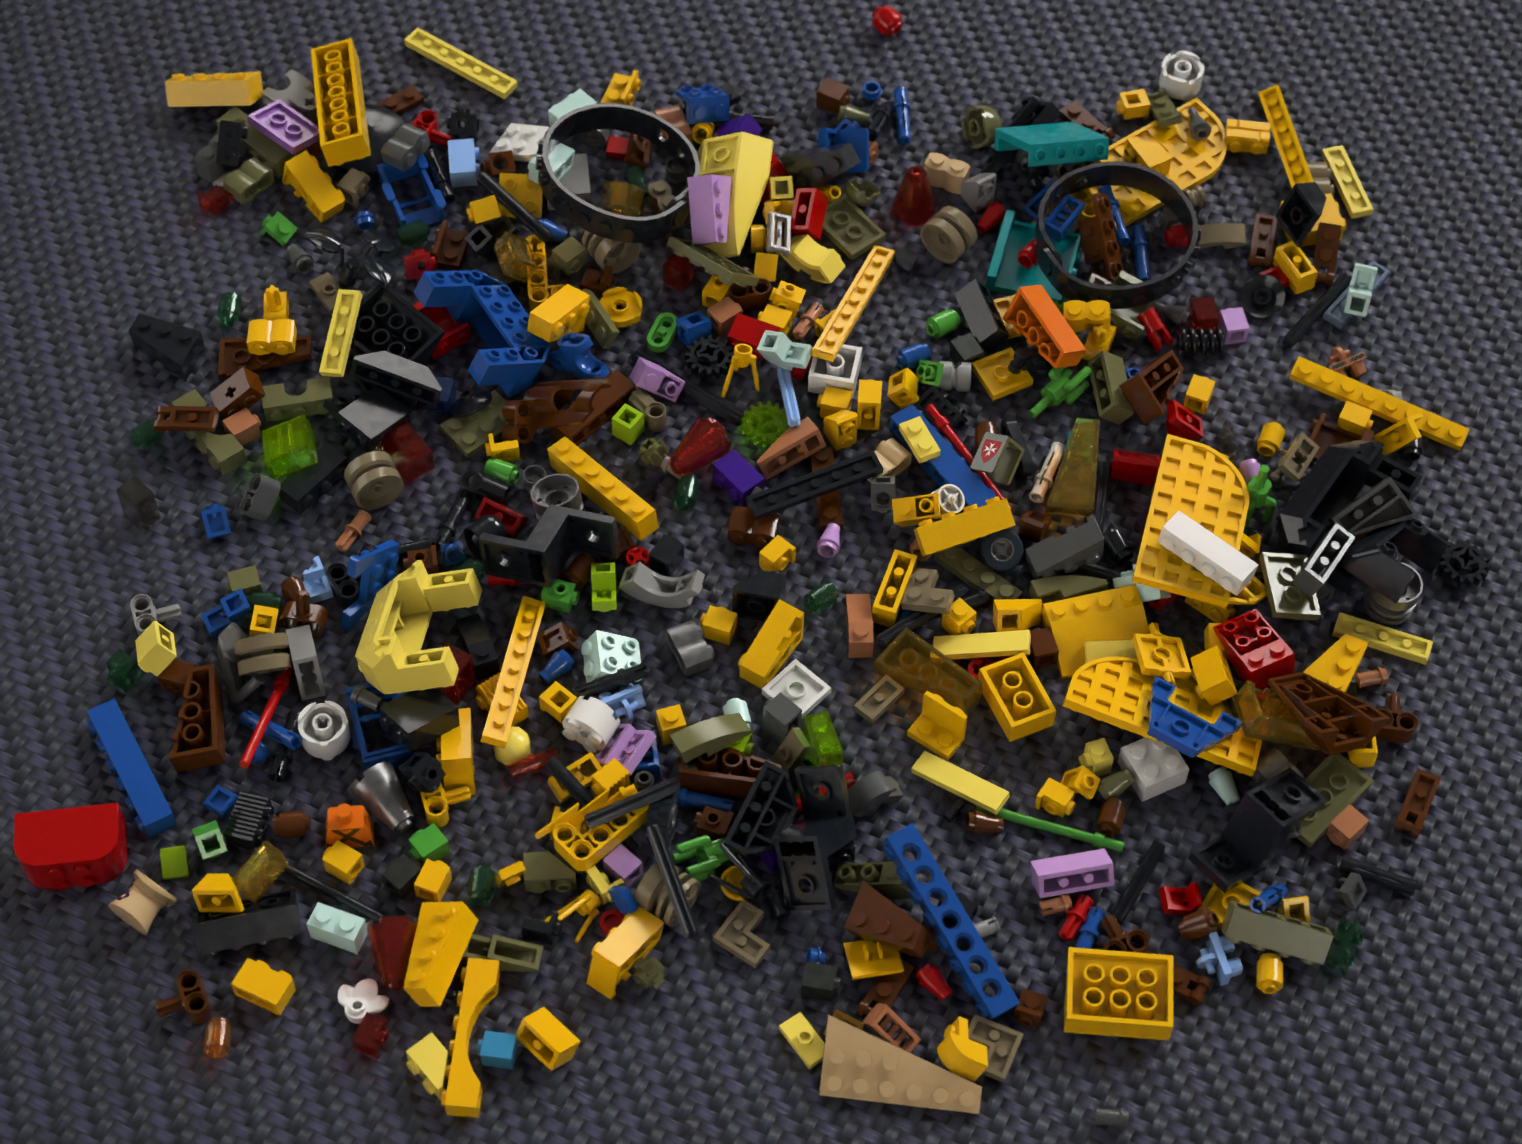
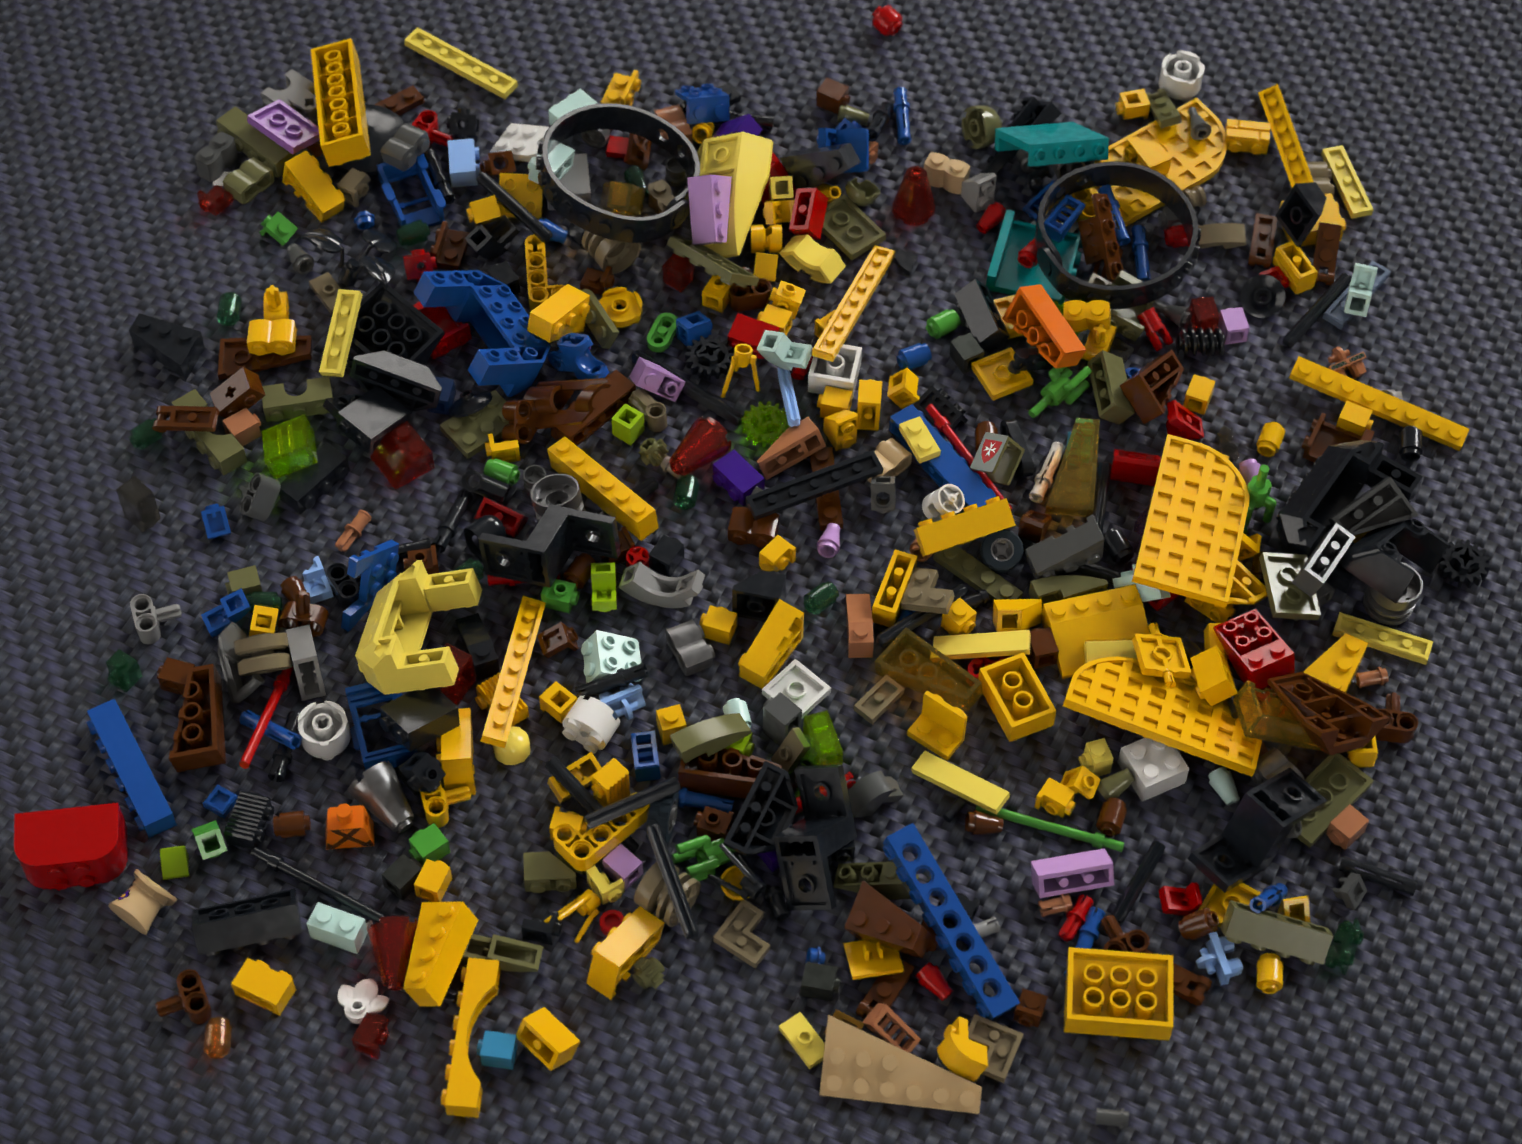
light yellow brick [135,620,177,677] -> none
yellow wedge [165,71,263,107] -> none
yellow slope [191,873,244,912] -> none
black bracket [216,119,249,166] -> none
clear yellow brick [231,840,288,903] -> none
blue plate [252,741,269,763] -> none
yellow brick [322,840,365,885] -> none
dark tan wheel [344,451,404,510] -> none
dark grey pin [350,685,384,712] -> none
light yellow slope [406,1032,450,1100] -> none
blue plate [440,540,466,566] -> none
clear green brick [468,865,496,905] -> none
clear yellow brick [494,231,537,283] -> none
yellow plate [495,861,526,888] -> none
clear red pin [508,746,560,780] -> none
yellow piece [535,784,637,839] -> none
blue cone [538,649,575,684] -> none
olive brick [552,236,588,277] -> none
lavender slope [595,724,657,775] -> none
blue tile [608,886,639,914] -> none
dark grey pin [634,771,654,792] -> none
nougat brick [707,296,743,337] -> none
light grey tile [767,211,791,257] -> none
nougat axle [792,302,824,340] -> none
blue plate [861,81,882,101] -> none
yellow slope [892,493,941,527] -> none
bright green slope [916,359,944,387] -> none
dark tan wheel [920,206,977,264] -> none
light grey wheel [937,361,971,392] -> none
reddish brown plate [1059,100,1115,141] -> none
blue wing [1147,676,1243,758] -> none
white brick [1157,511,1258,596] -> none
dark tan piece [1268,432,1320,485] -> none
yellow panel [1373,413,1424,456] -> none
reddish brown plate [1393,768,1441,838] -> none

